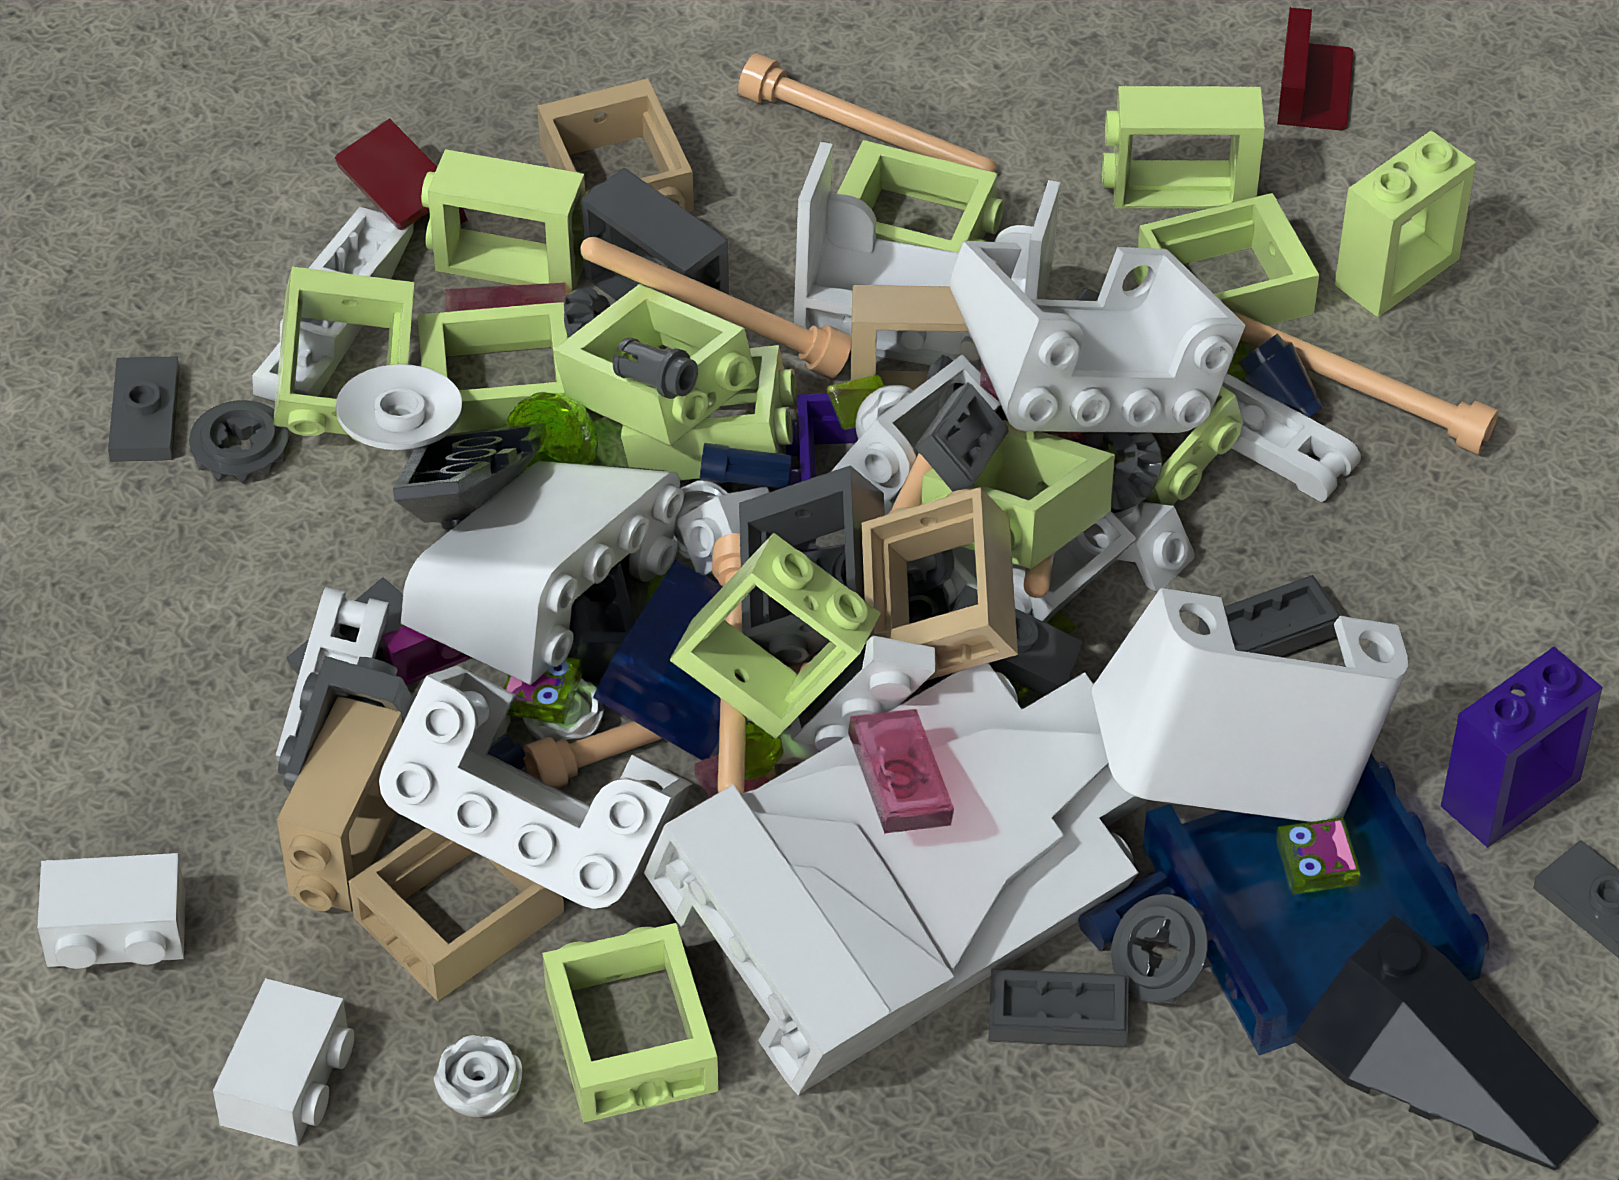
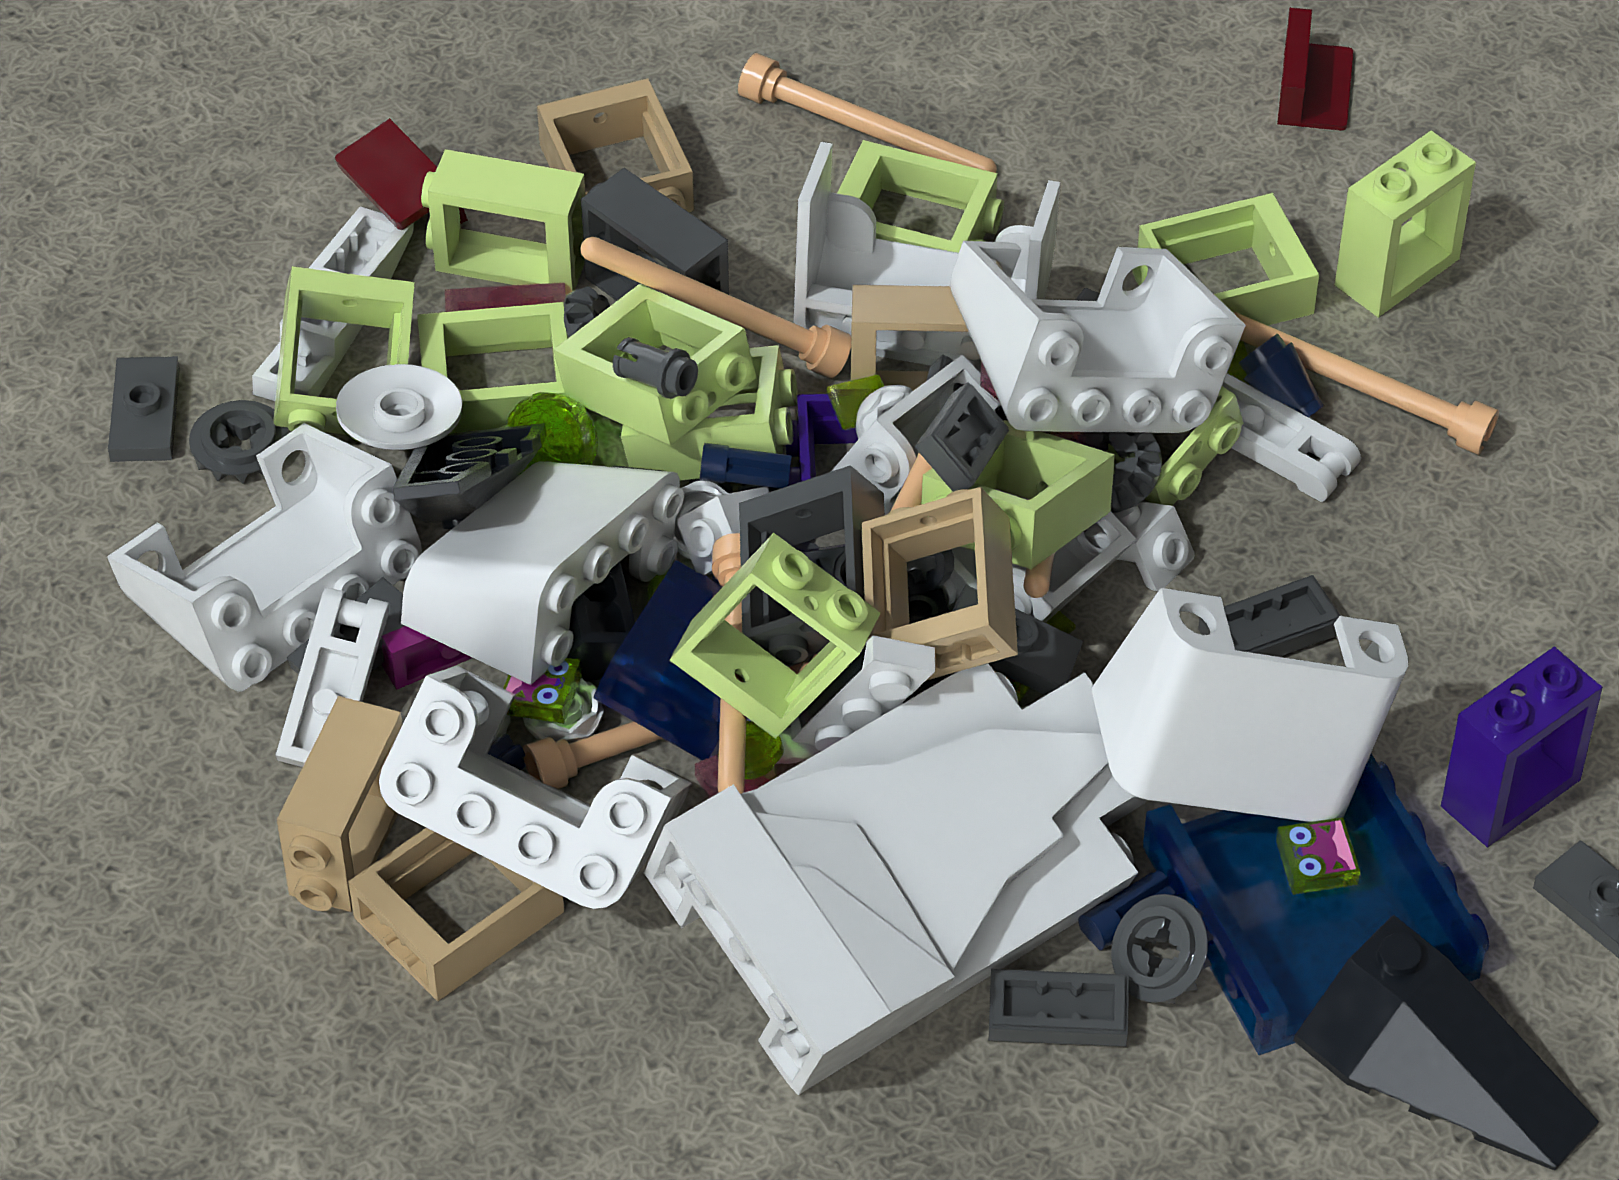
white brick [37,853,186,969] -> none
white brick [213,978,354,1146] -> none
dark grey bracket [278,656,414,793] -> none
white plate [434,1035,522,1118] -> none
yellowish green window [542,923,719,1123] -> none
clear pink plate [848,709,954,834] -> none
yellowish green window [1102,86,1265,209] -> none
none -> white windscreen [107,423,422,692]

